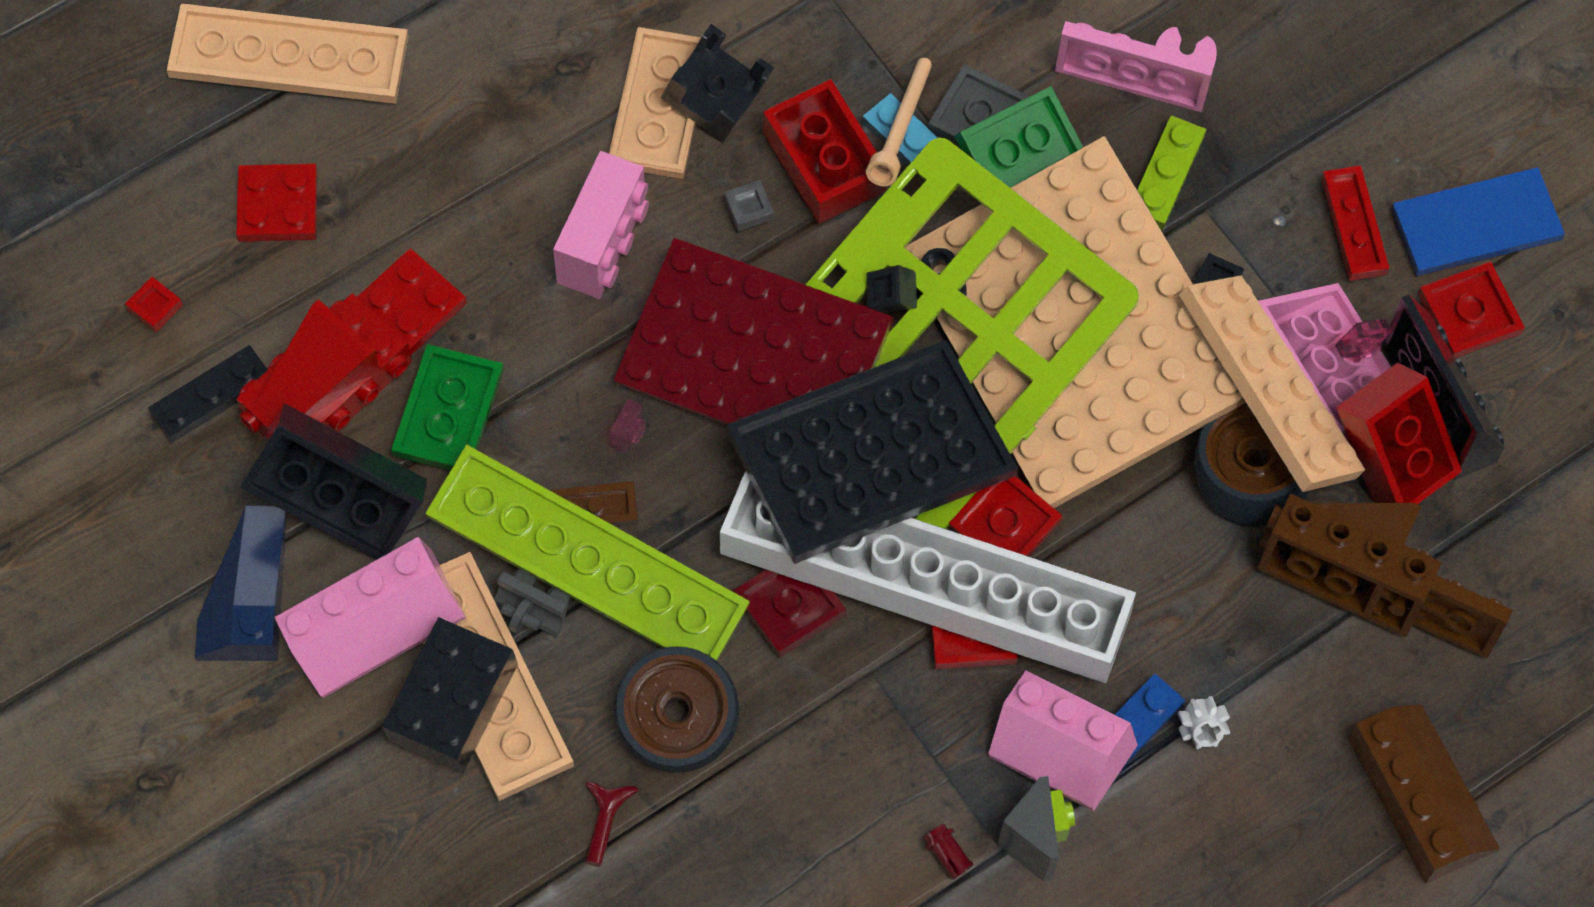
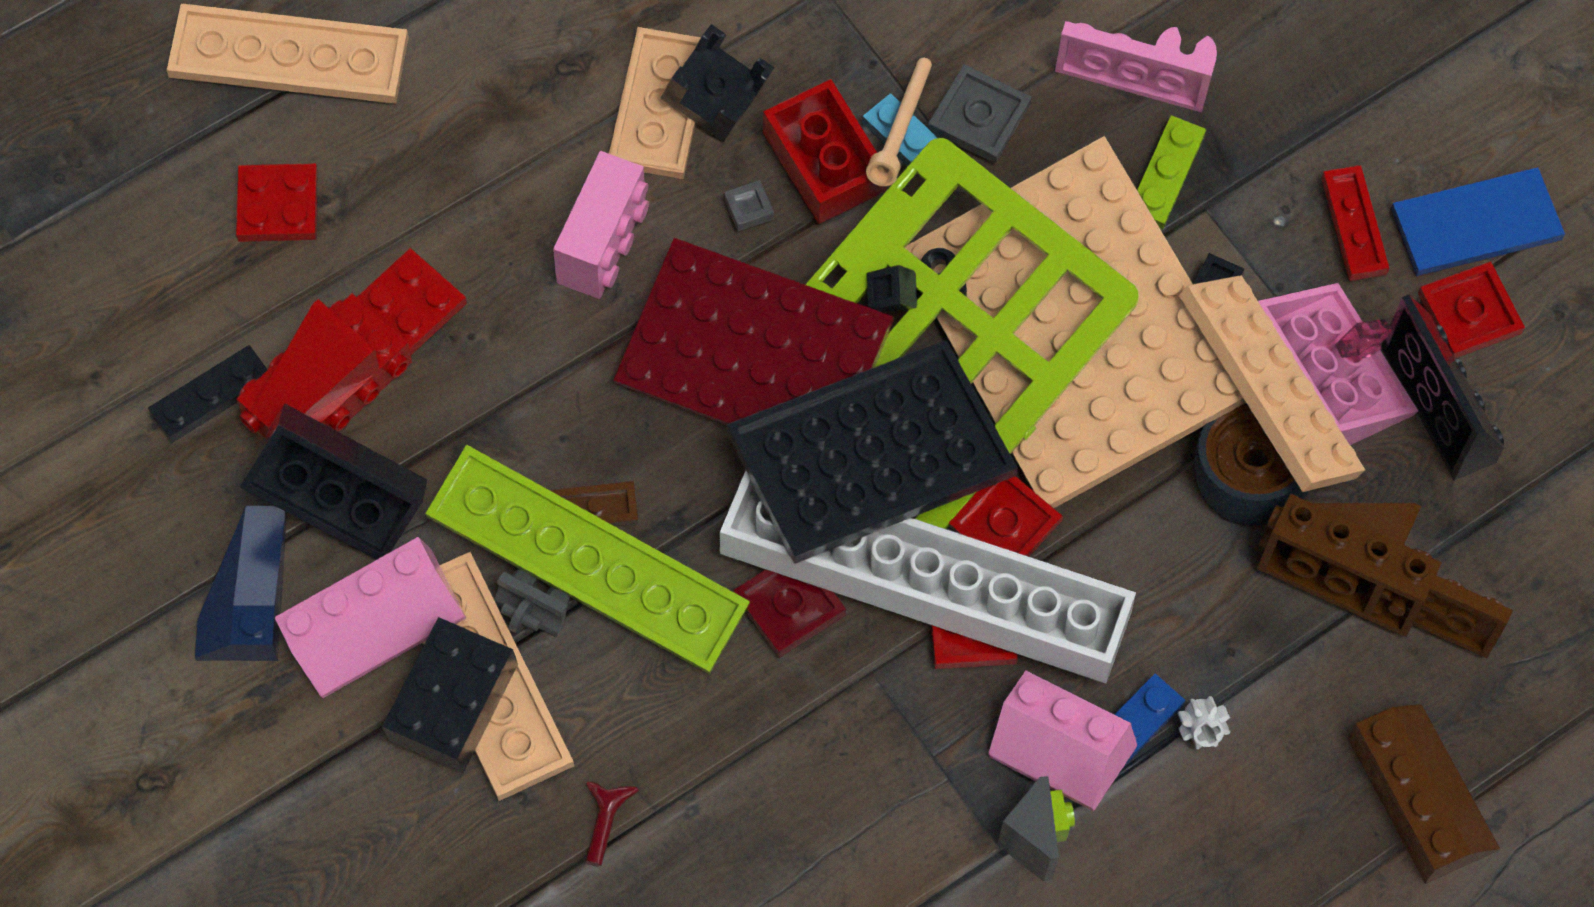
red plate [125,276,183,333] -> none
green plate [391,344,504,471] -> none
clear pink plate [610,399,646,454] -> none
reddish brown wheel [614,646,739,773] -> none
dark red pin [924,824,974,880] -> none
green plate [954,86,1083,188] -> none
red brick [1336,363,1462,504] -> none

